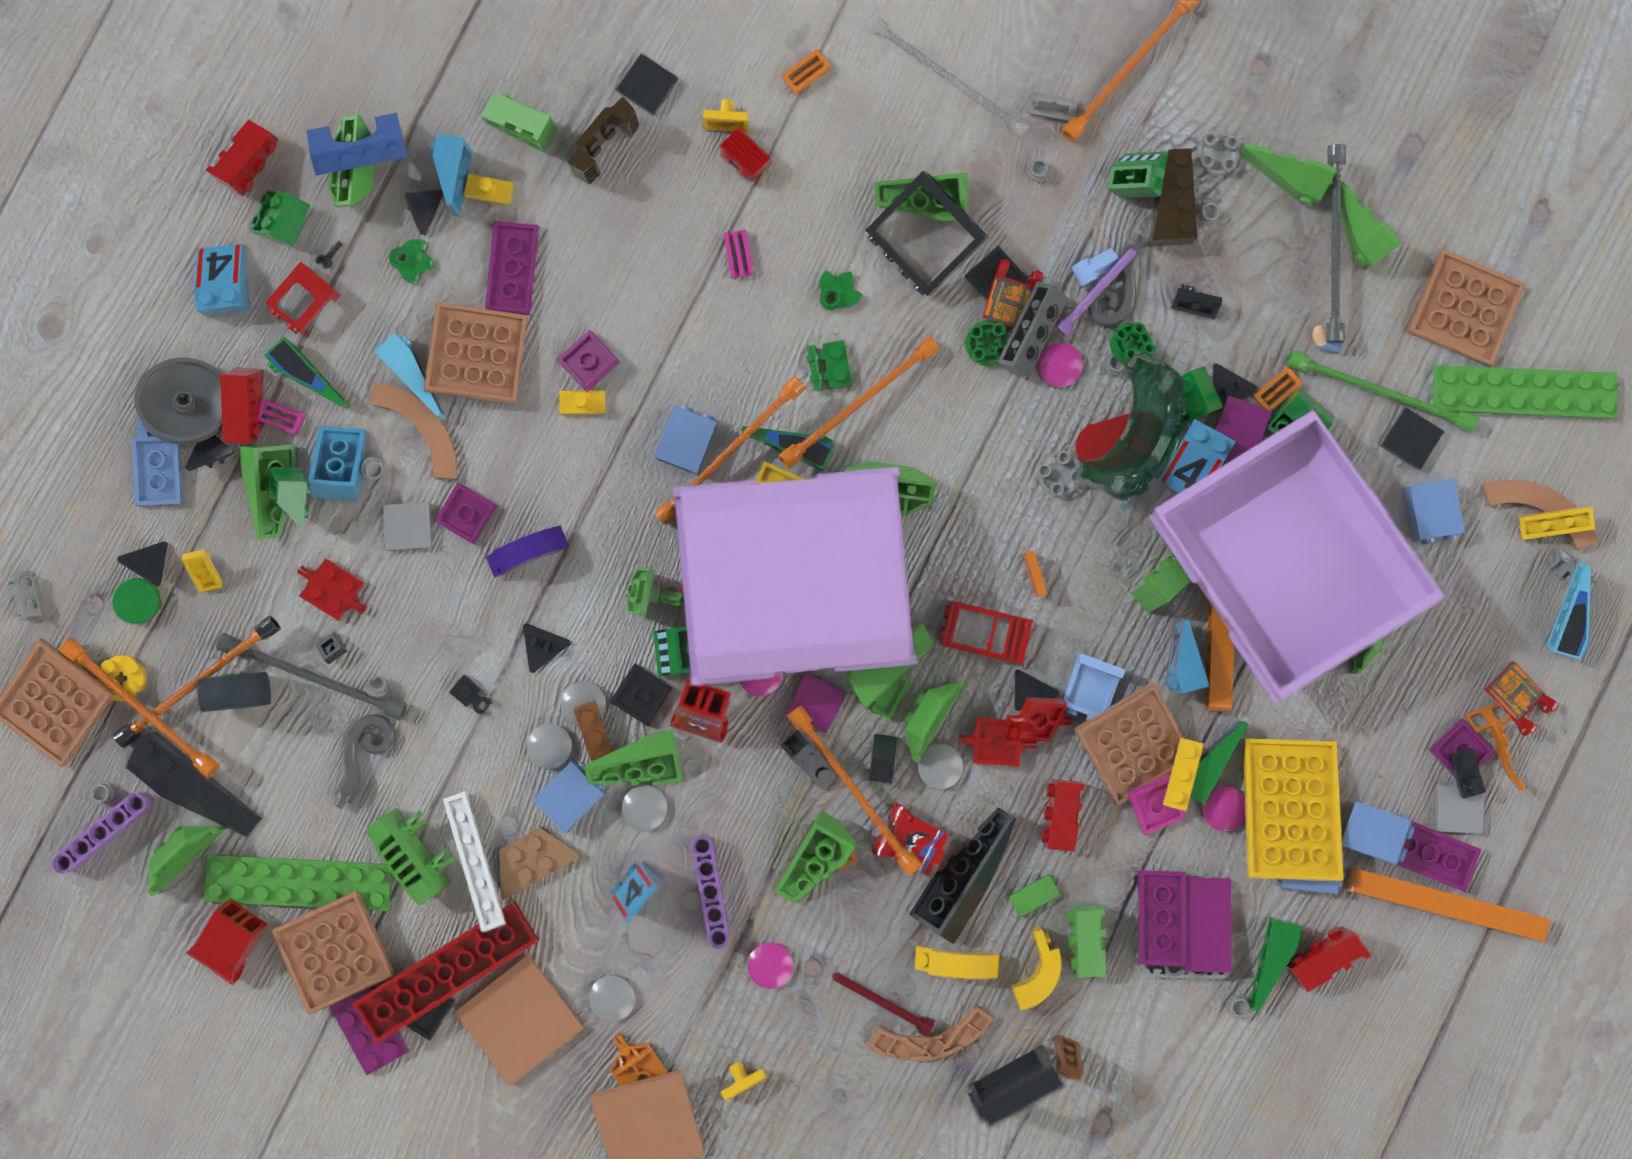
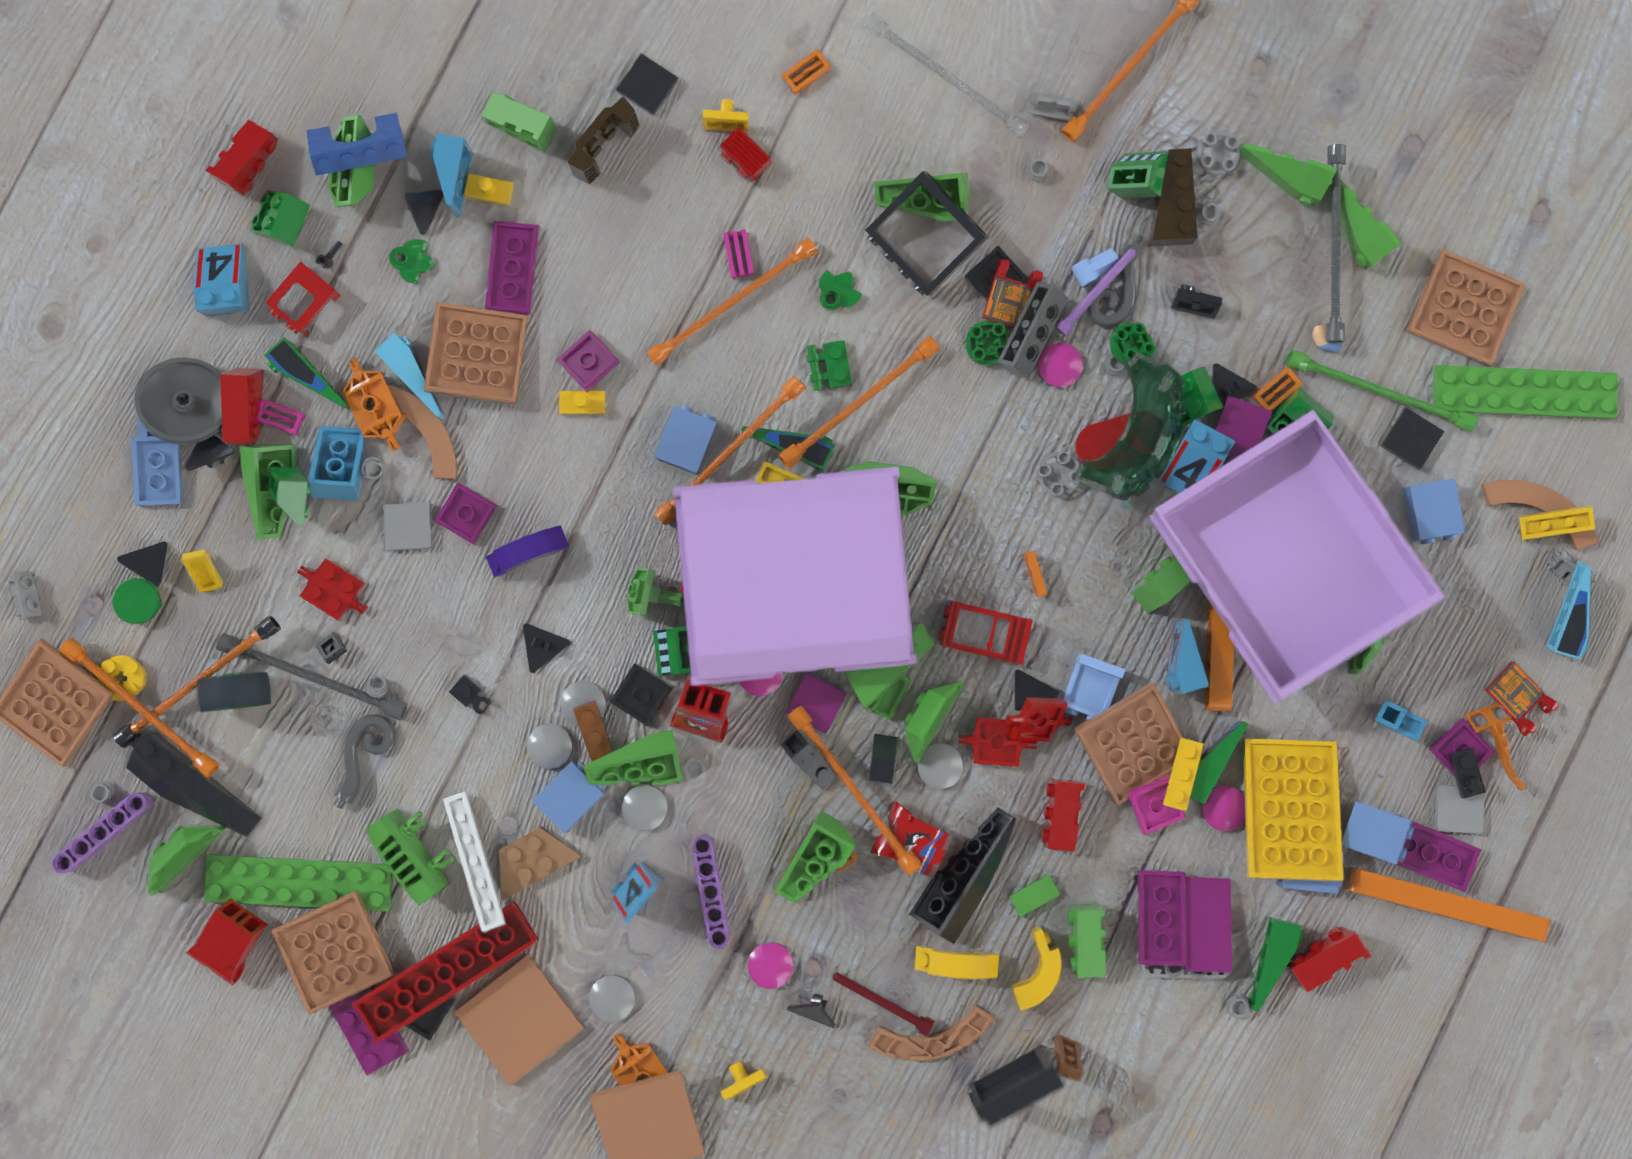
none -> orange plate [342,358,406,451]
none -> orange hose [646,237,818,366]
none -> black piece [787,993,835,1028]
none -> dark azure brick [1375,700,1427,742]

